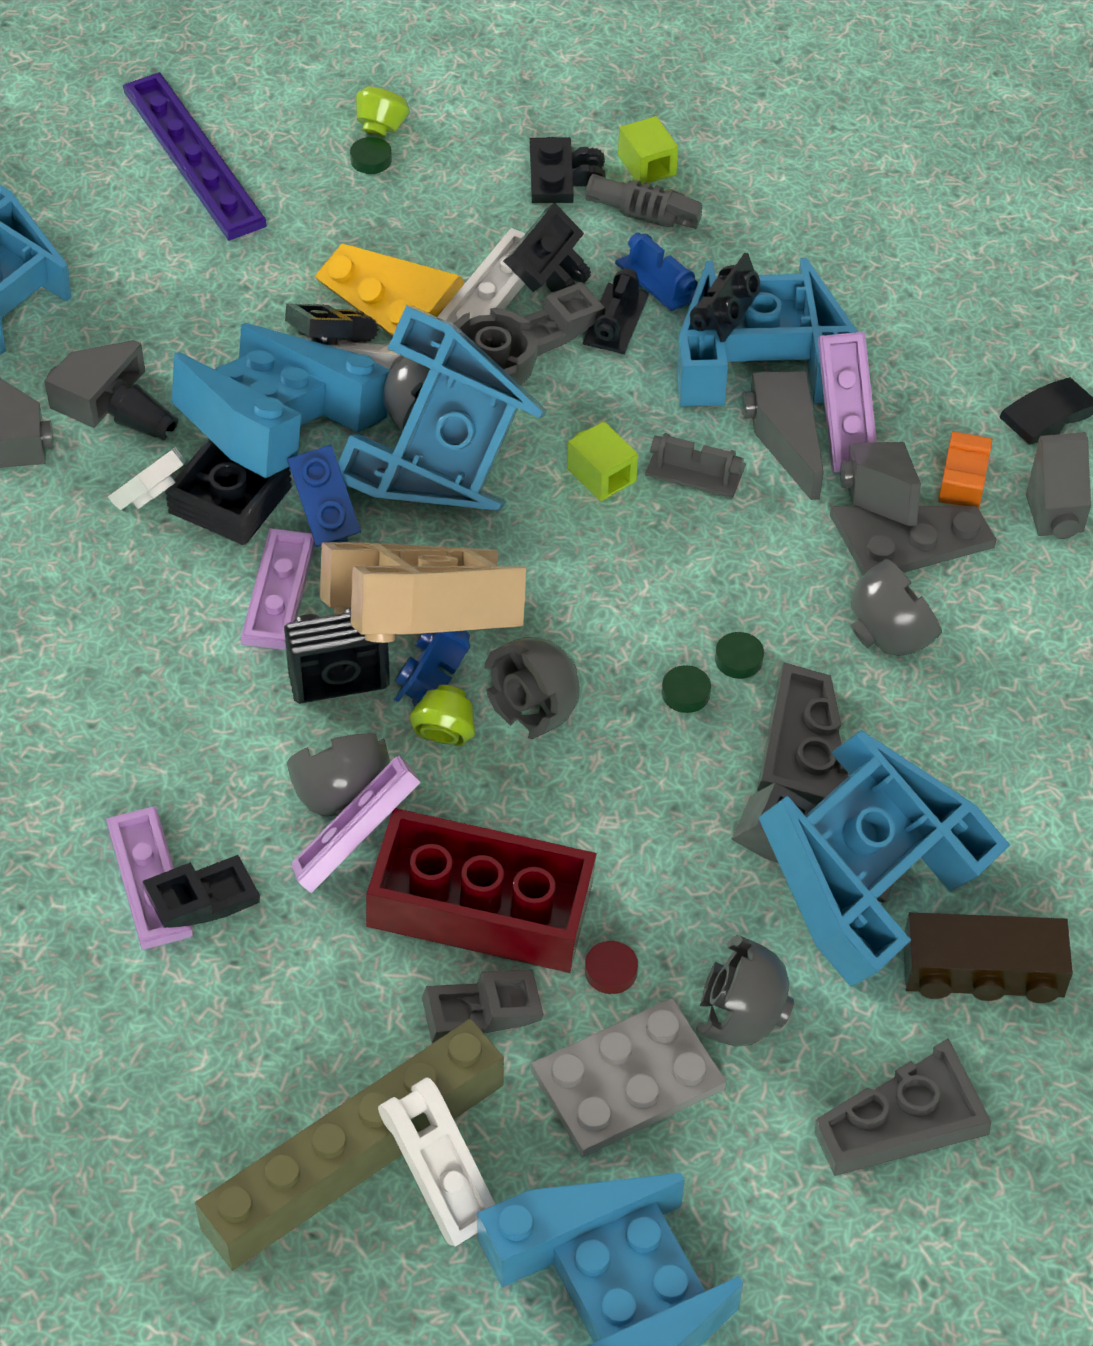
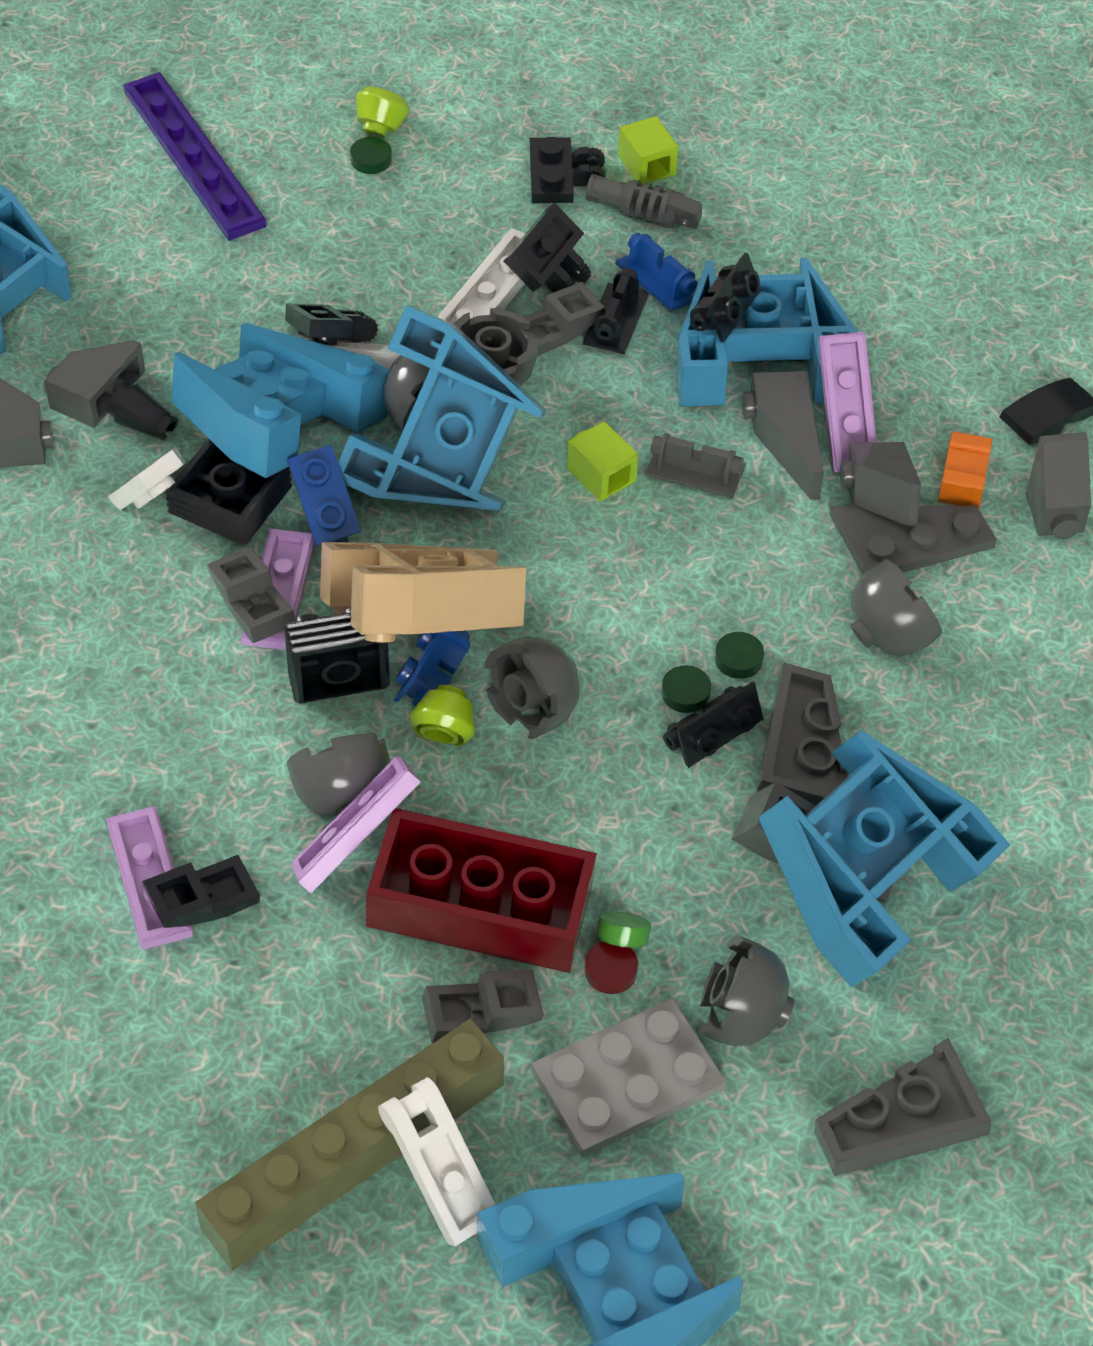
yellow wing [314,243,465,336] -> none
dark brown brick [904,912,1073,1003] -> none
none -> dark grey slope [207,547,295,643]
none -> bright green tile [596,912,651,948]
none -> black hinge [663,682,764,768]

